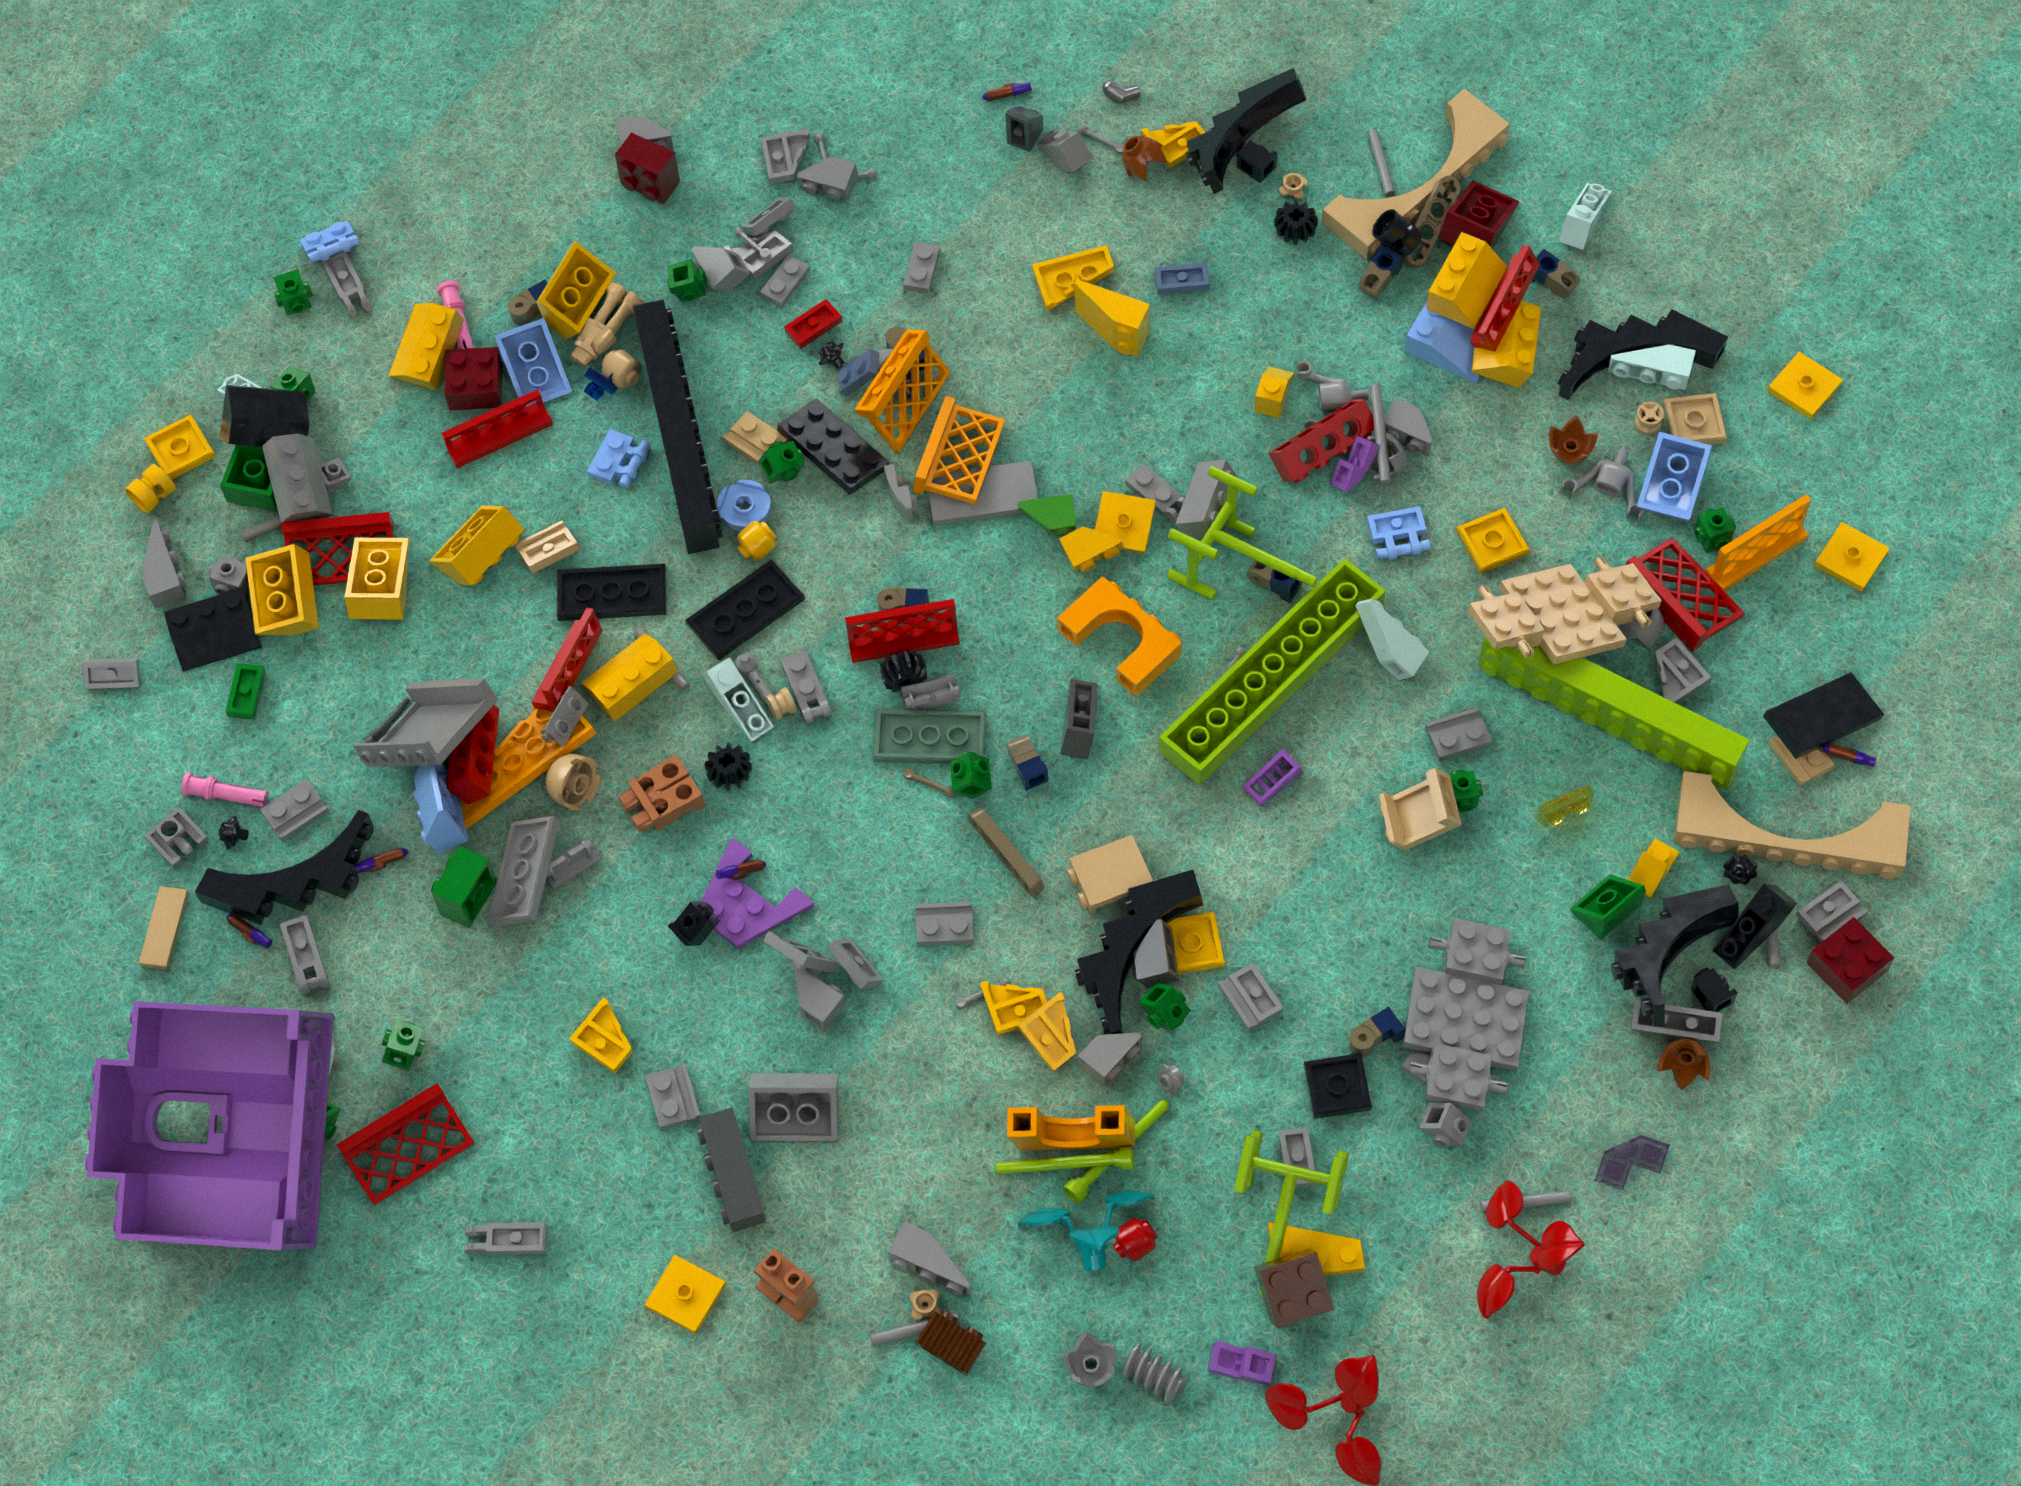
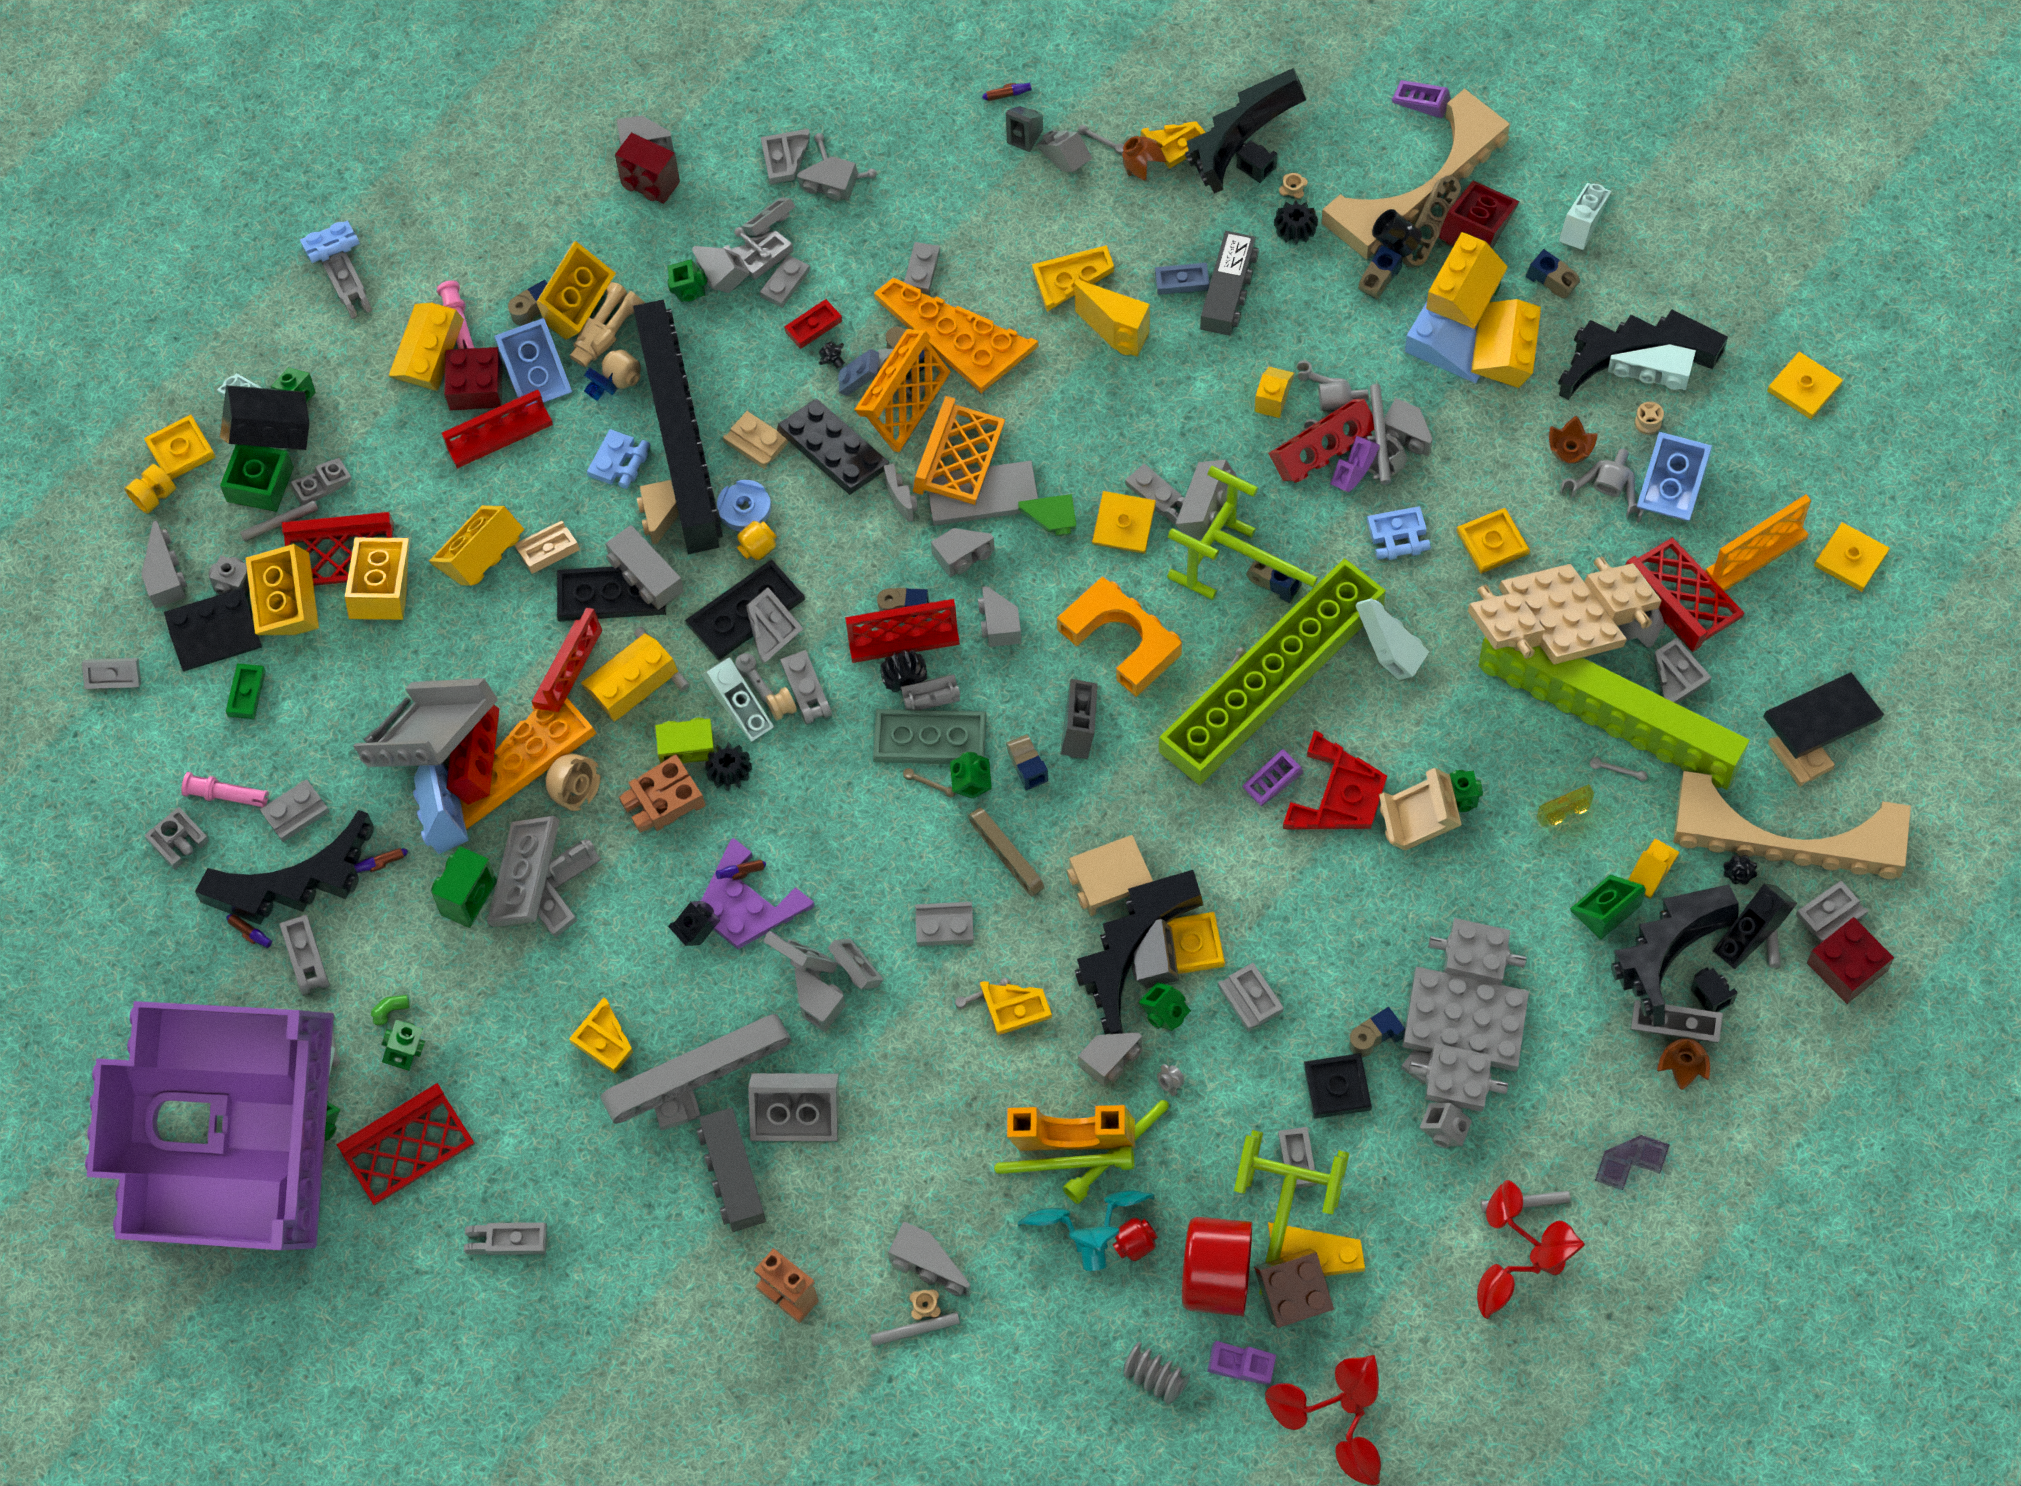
tan tile [139,886,189,970] -> none
black plant [218,816,249,850] -> none
light grey slope [262,434,333,523] -> none
green brick [273,269,313,316] -> none
light grey hinge [541,686,589,747] -> none
yellow plate [644,1255,726,1335] -> none
green brick [758,441,804,484] -> none
reddish brown brick [916,1310,986,1376] -> none
yellow wing [1016,991,1076,1072] -> none
yellow slope [1059,526,1123,572] -> none
light grey piece [1063,1332,1117,1387] -> none
flat silver arm [1102,80,1141,103] -> none
light grey bar [1367,129,1395,197] -> none
light grey plate [1425,707,1492,761] -> none
red fence [1470,245,1540,352] -> none
tan tile [1663,393,1727,444] -> none
green brick [1694,507,1736,553] -> none
piece [1822,743,1876,767] -> none
none -> bright green arm [370,994,410,1025]
none -> light grey plate [538,878,578,938]
none -> light grey beam [600,1014,791,1124]
none -> light grey brick [605,525,684,610]
none -> tan slope [637,480,679,544]
none -> lime brick [655,717,715,764]
none -> light grey wing [746,588,803,663]
none -> light orange wing [874,278,1039,394]
none -> light grey slope [931,528,995,577]
none -> light grey slope [978,586,1021,647]
none -> red piece [1182,1217,1253,1317]
none -> dark grey brick [1200,231,1259,336]
none -> red wing [1283,730,1387,830]
none -> medium lavender slope [1392,80,1451,118]
none -> light grey hinge [1590,757,1648,781]

